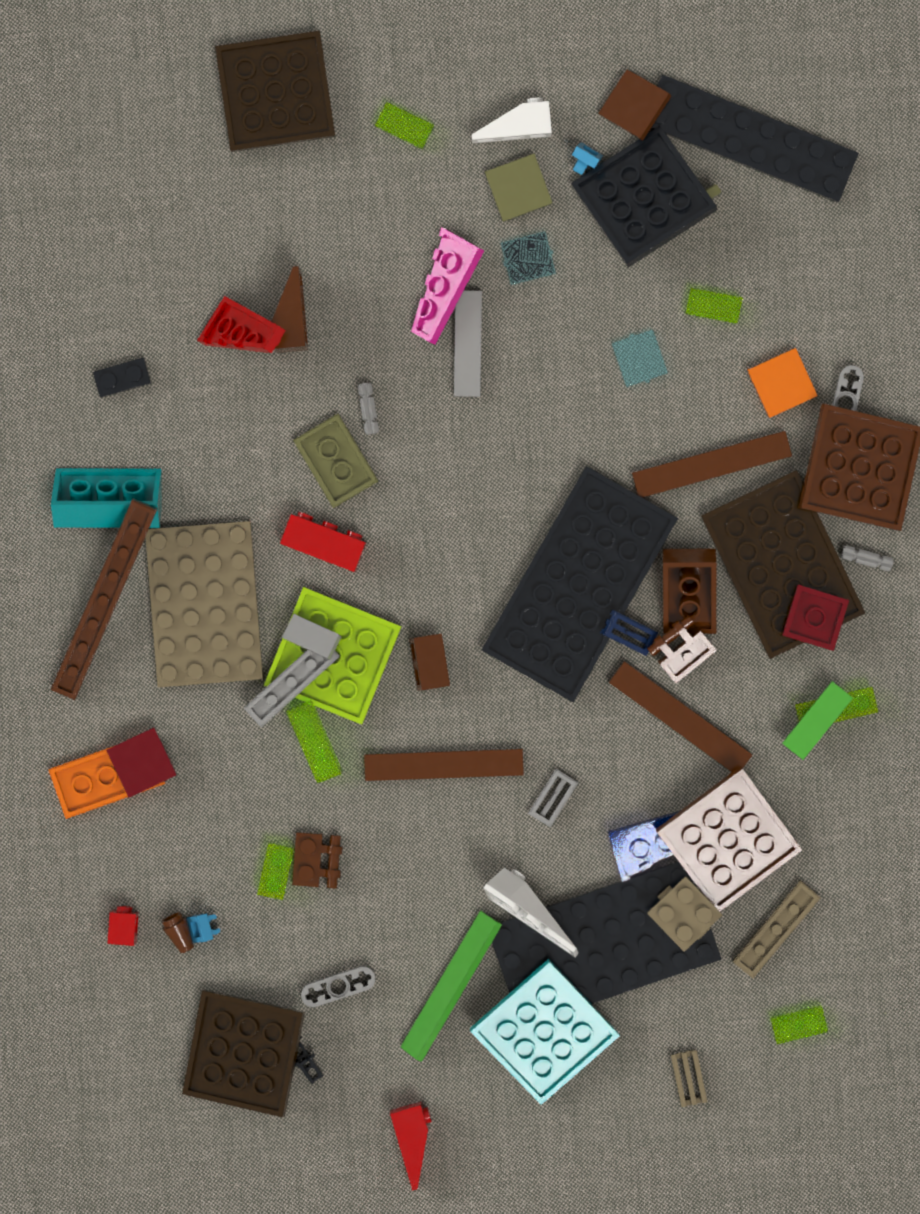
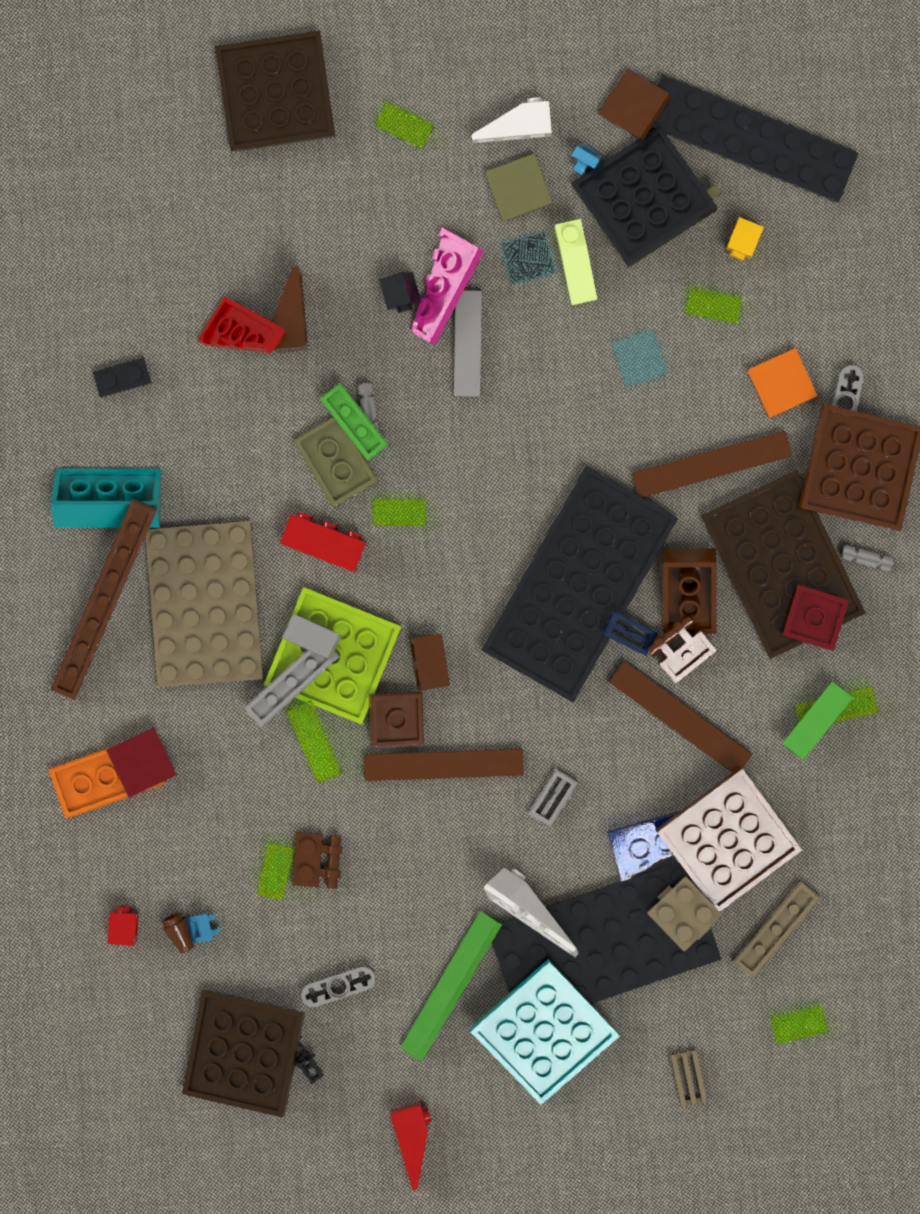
none -> bright green tile [320,382,390,461]
none -> reddish brown tile [369,691,424,748]
none -> clear neon green tile [373,499,426,526]
none -> black brick [379,272,421,314]
none -> yellowish green slope [554,219,597,305]
none -> yellow brick [725,217,764,261]

